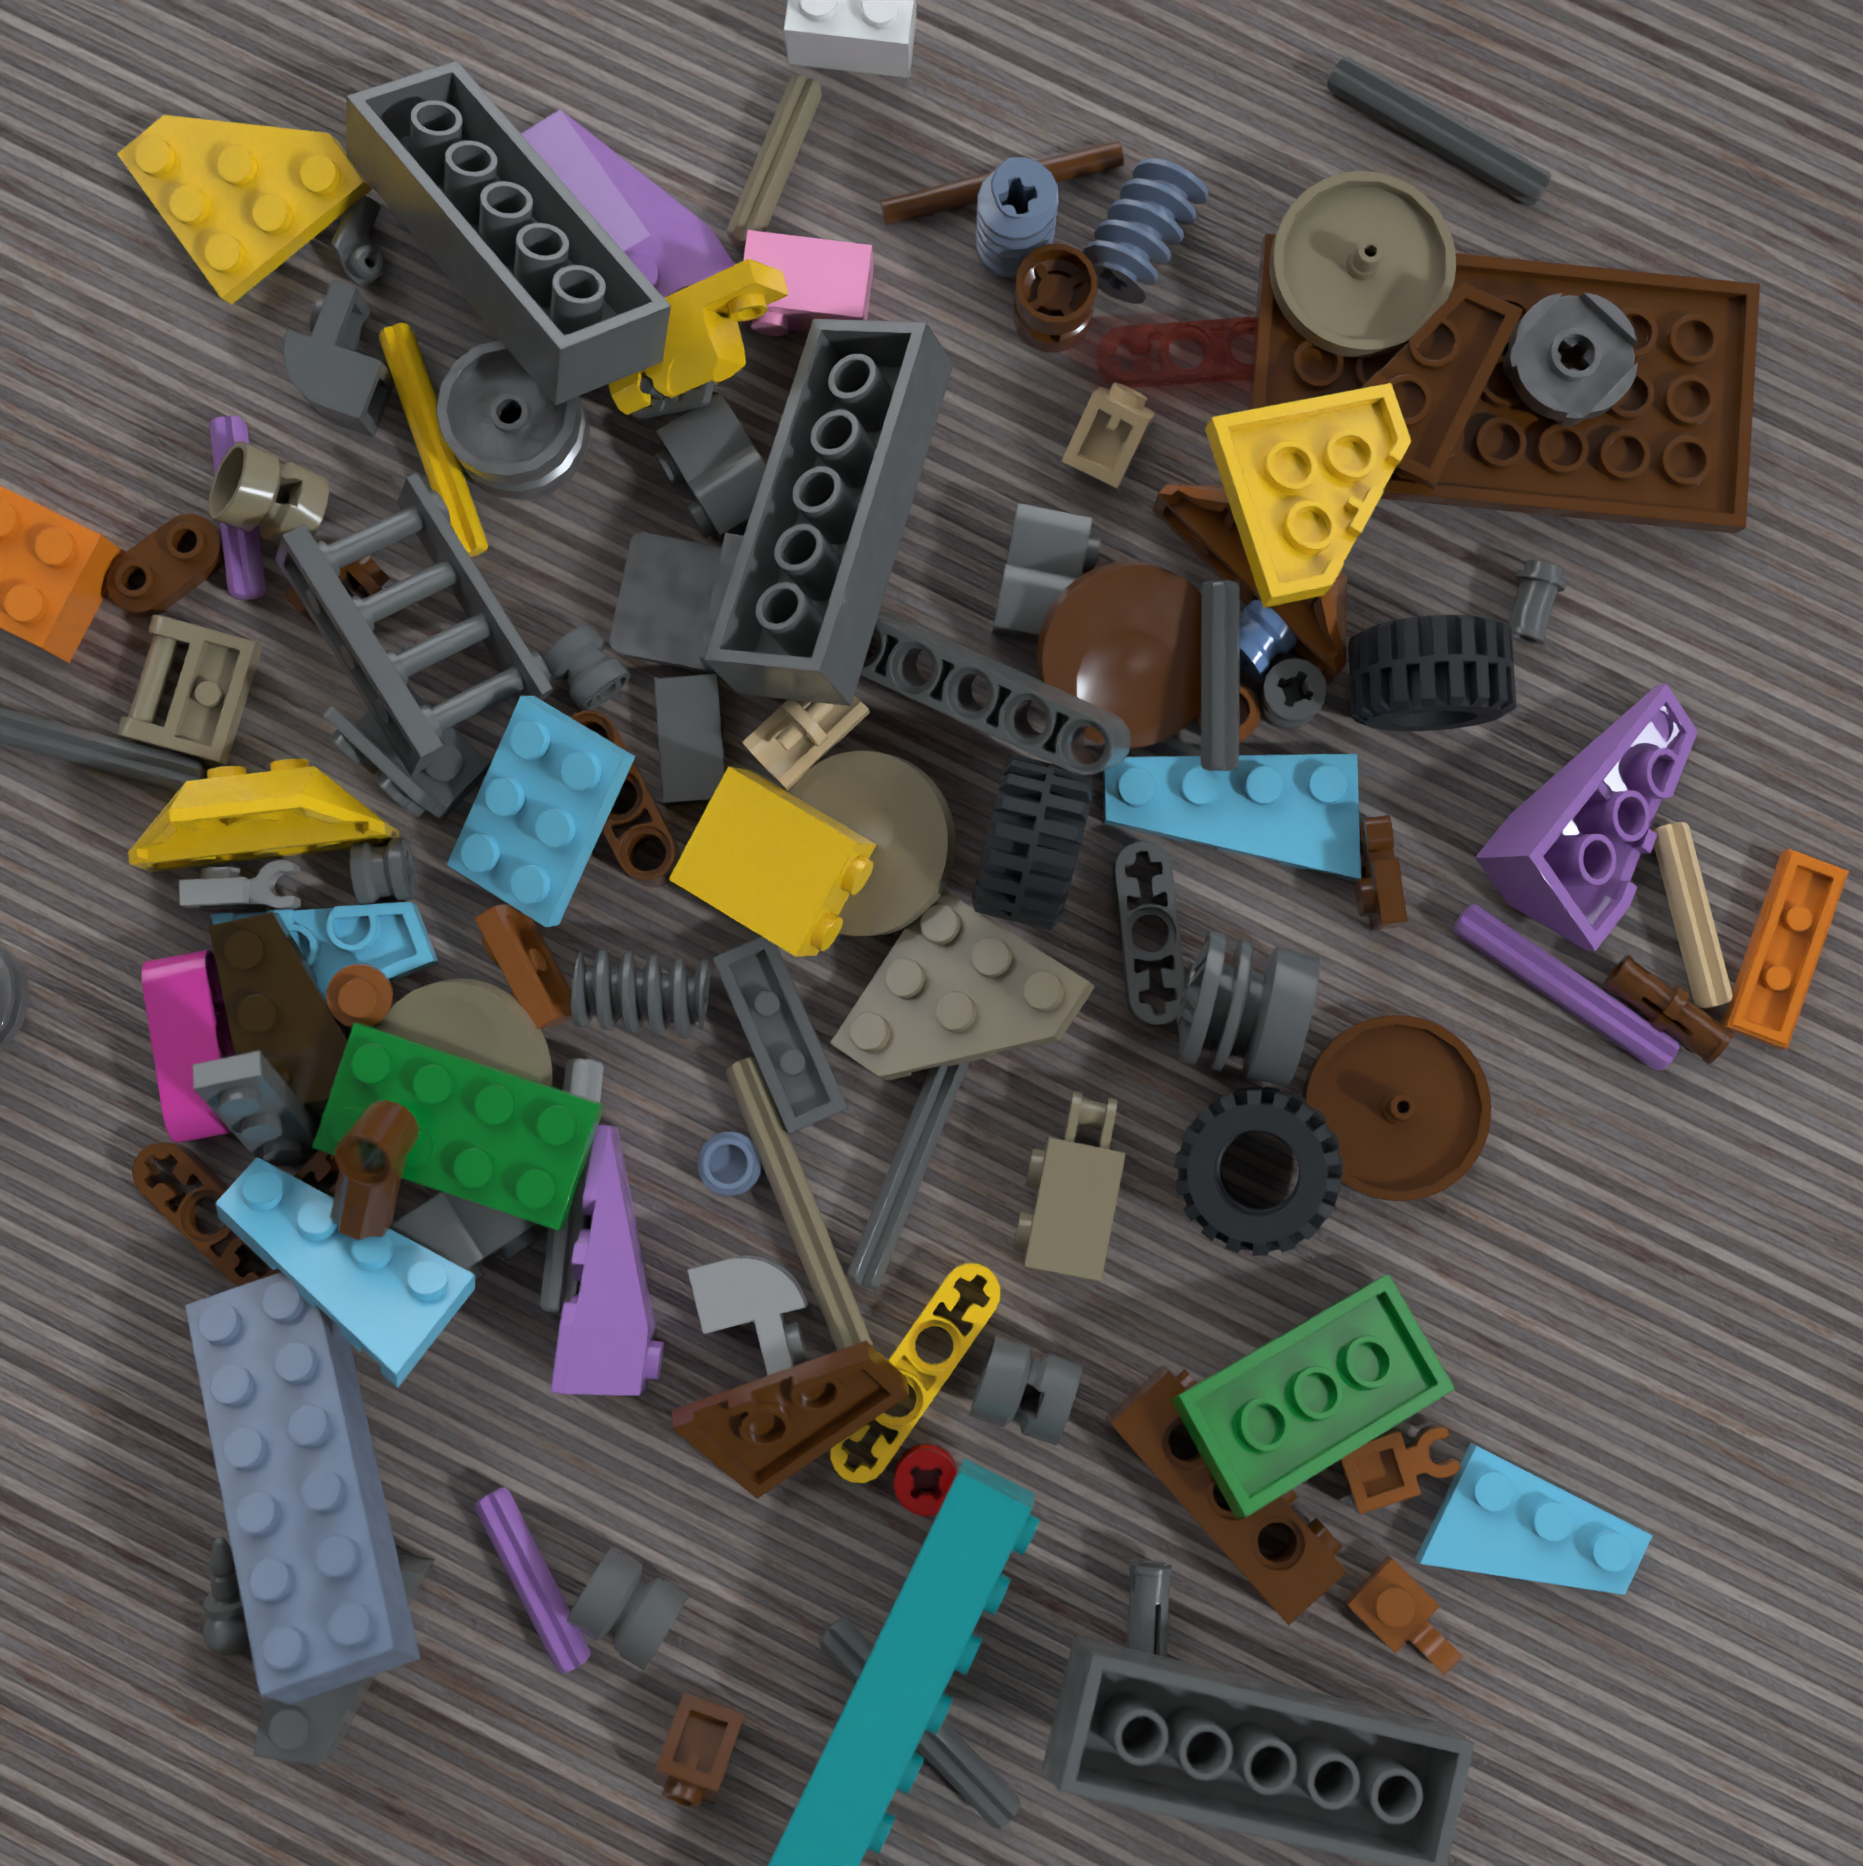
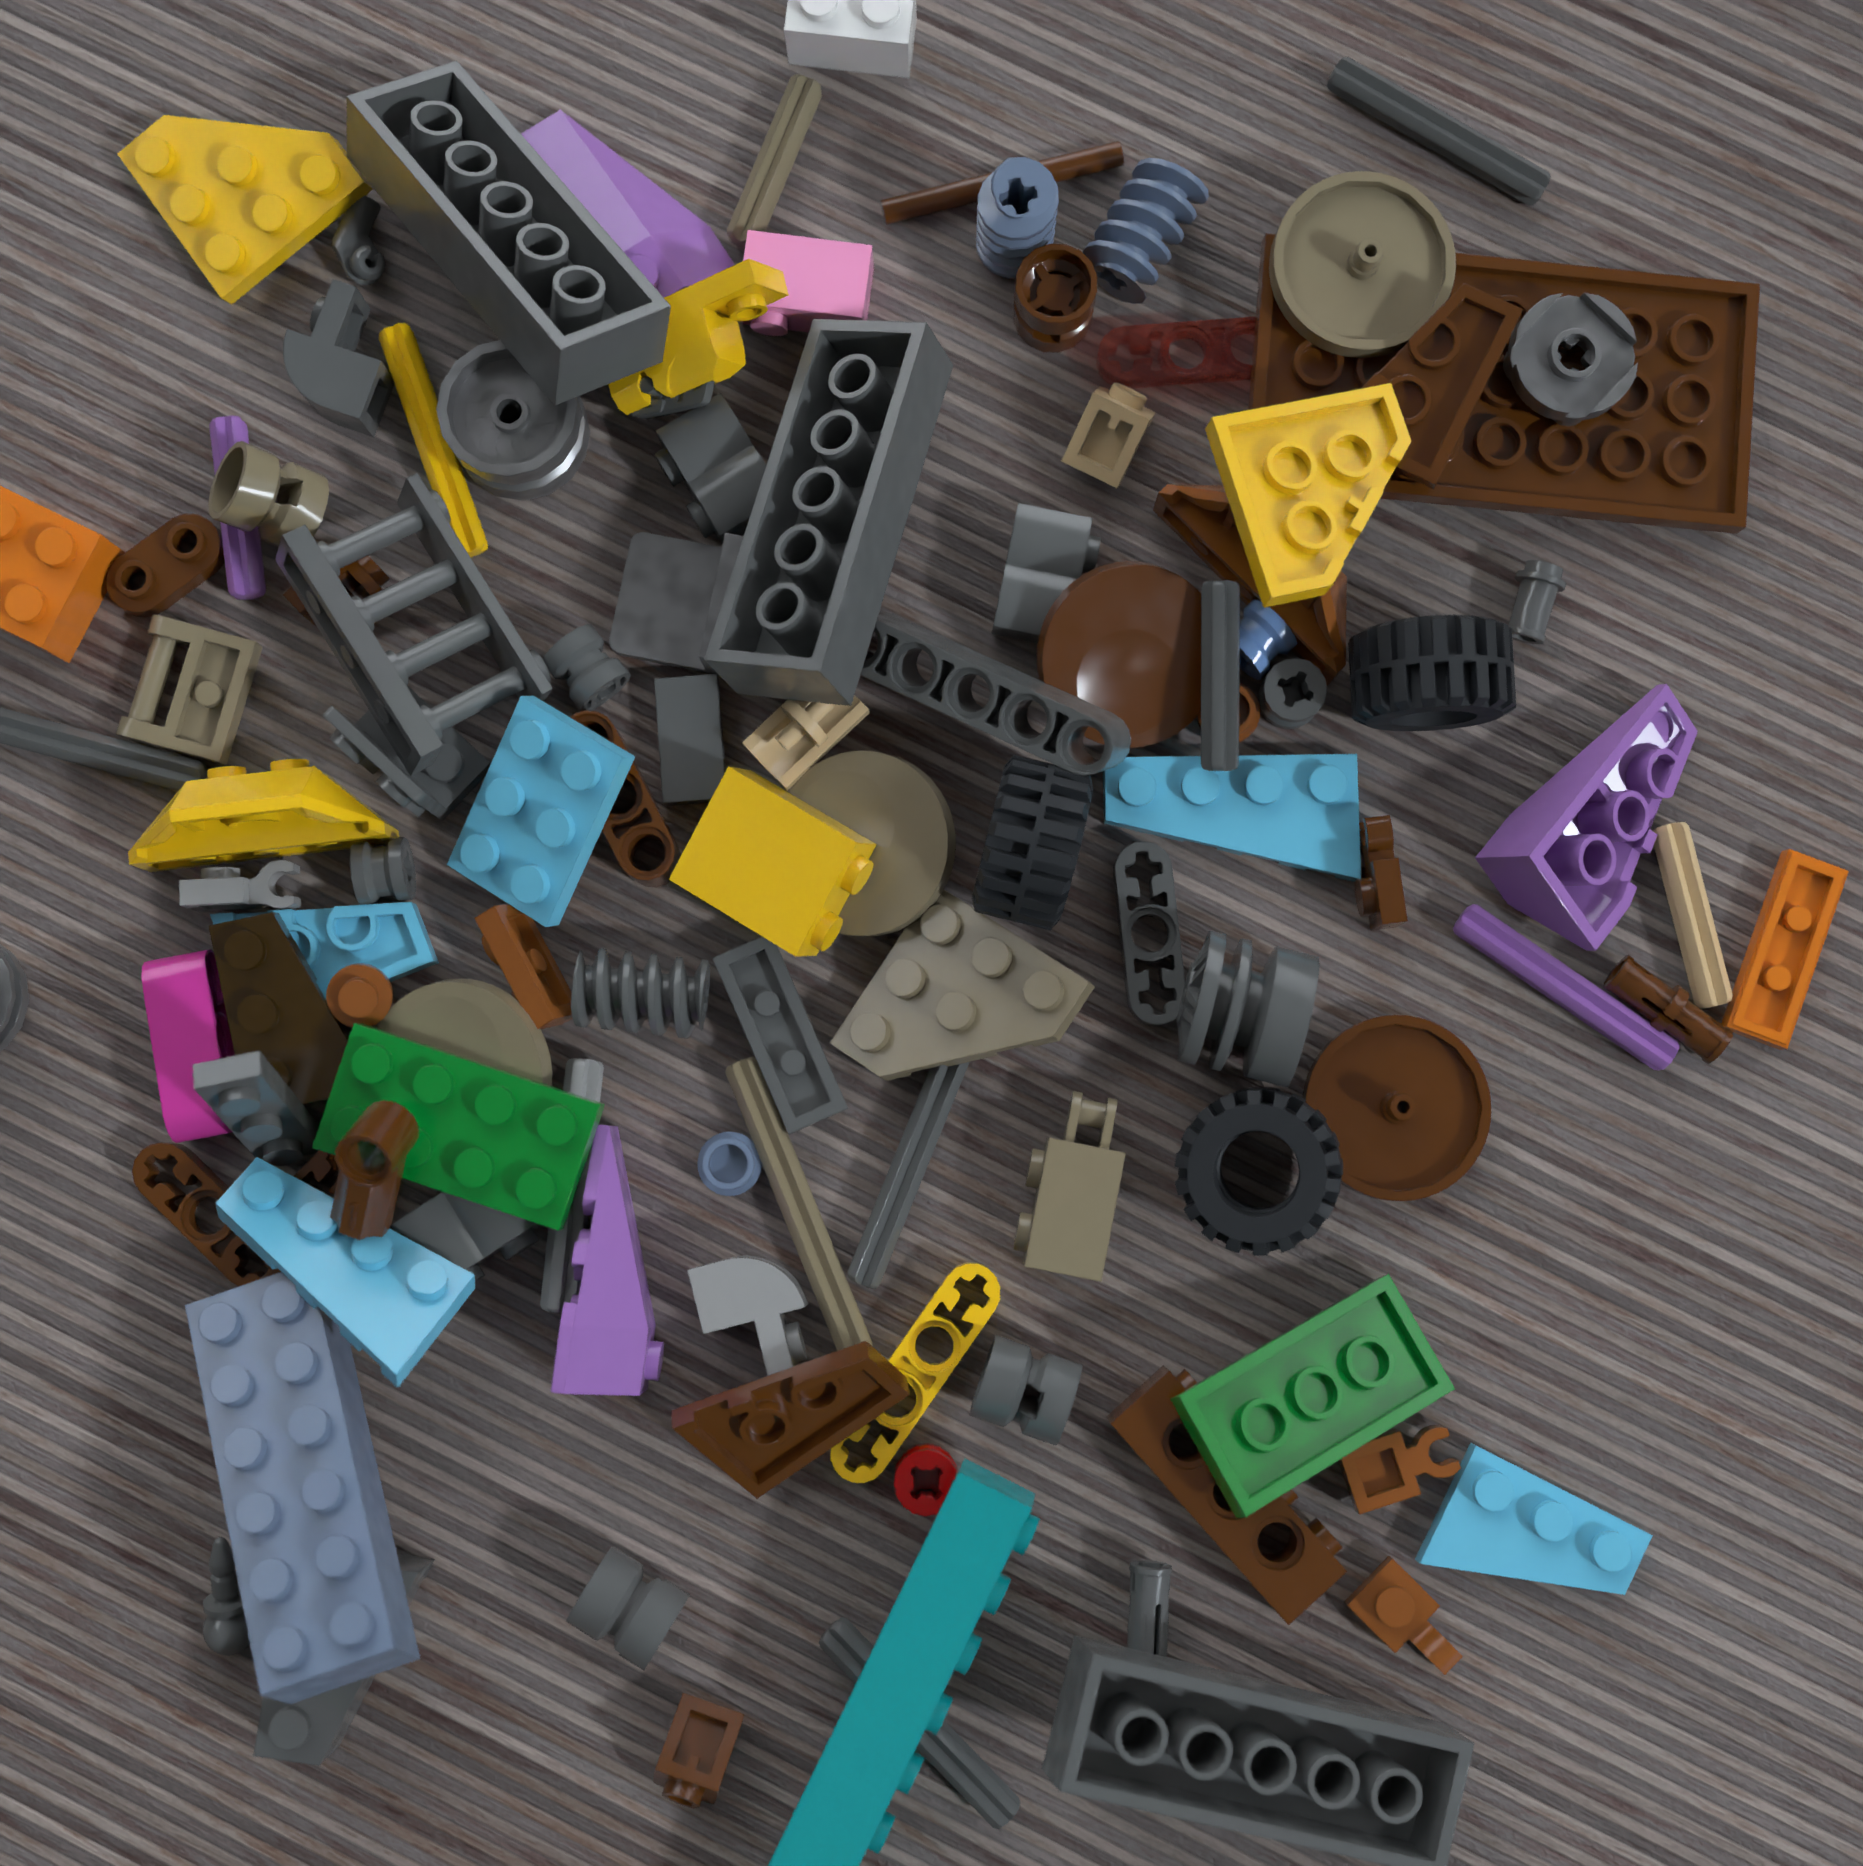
medium lavender axle [475,1487,590,1674] -> none

